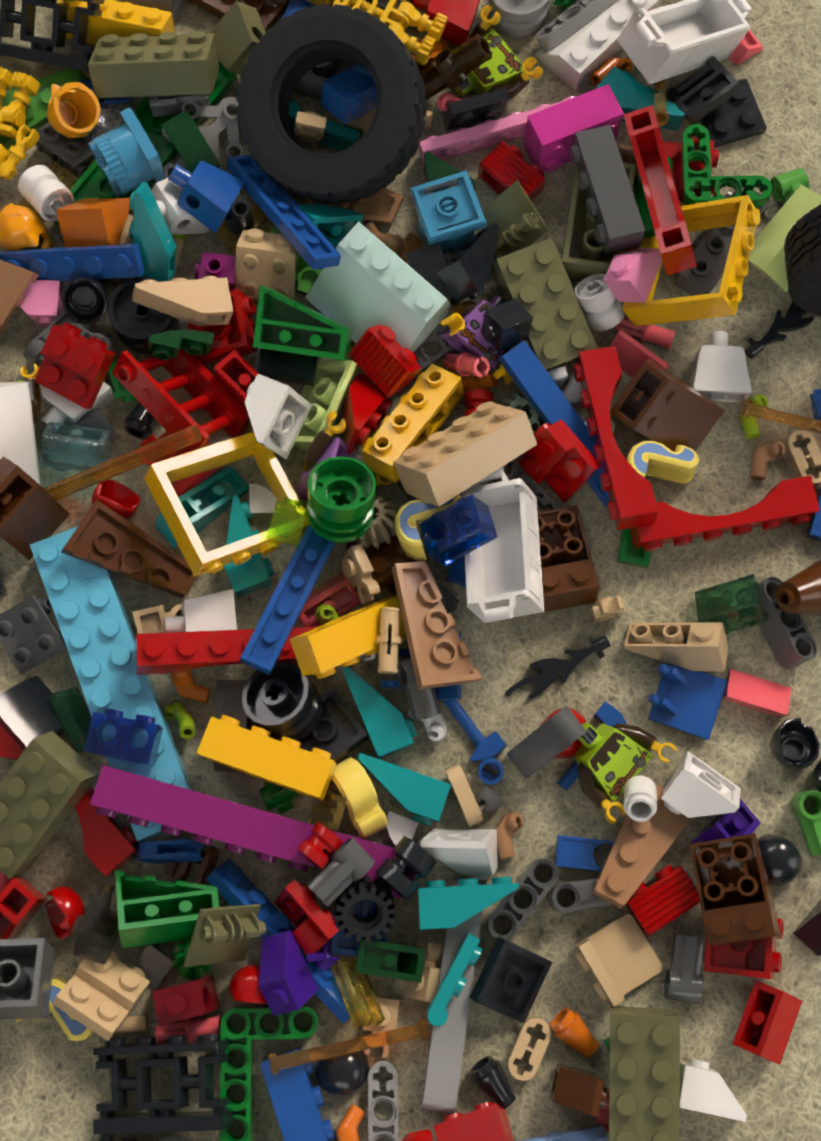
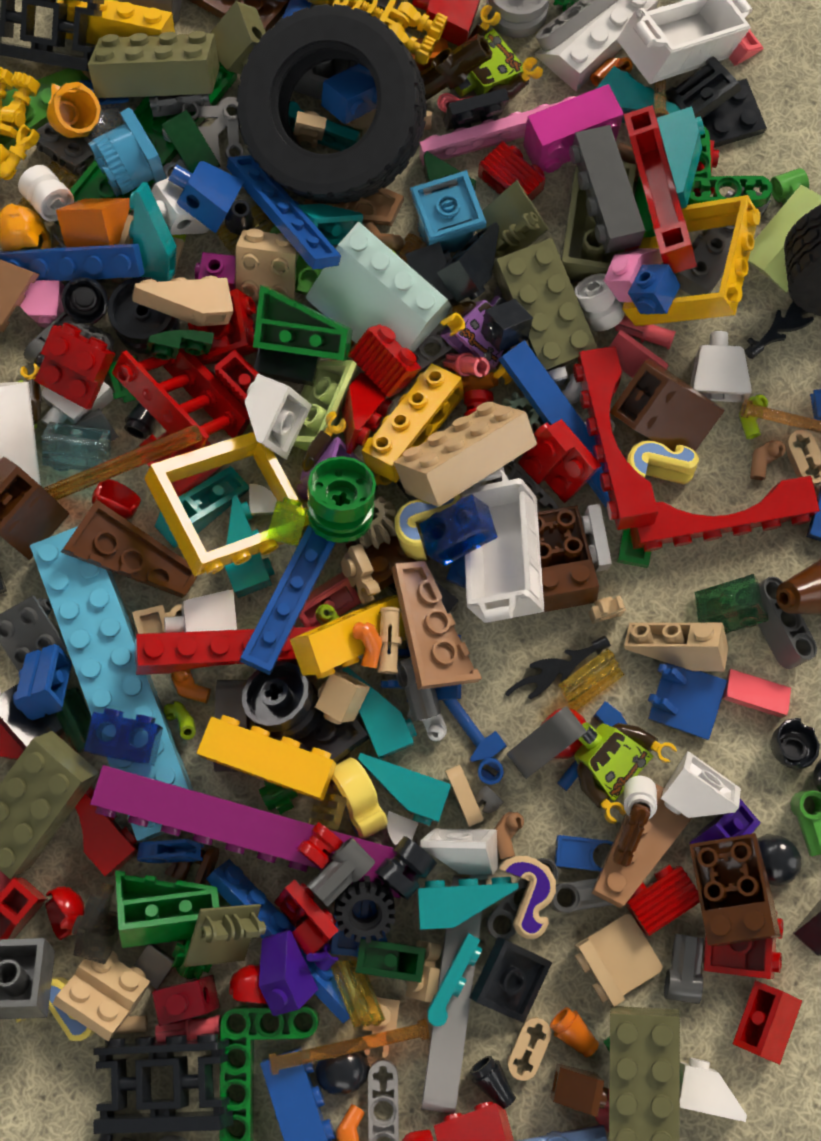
none -> blue brick [13,644,72,720]
none -> tan brick [315,672,370,724]
none -> orange arm [352,622,382,669]
none -> animal [498,856,556,939]
none -> clear yellow tile [558,648,625,711]
none -> white plate [581,504,612,572]
none -> reddish brown axle [613,803,650,867]
none -> blue brick [628,264,681,314]
none -> teal slope [657,106,705,209]

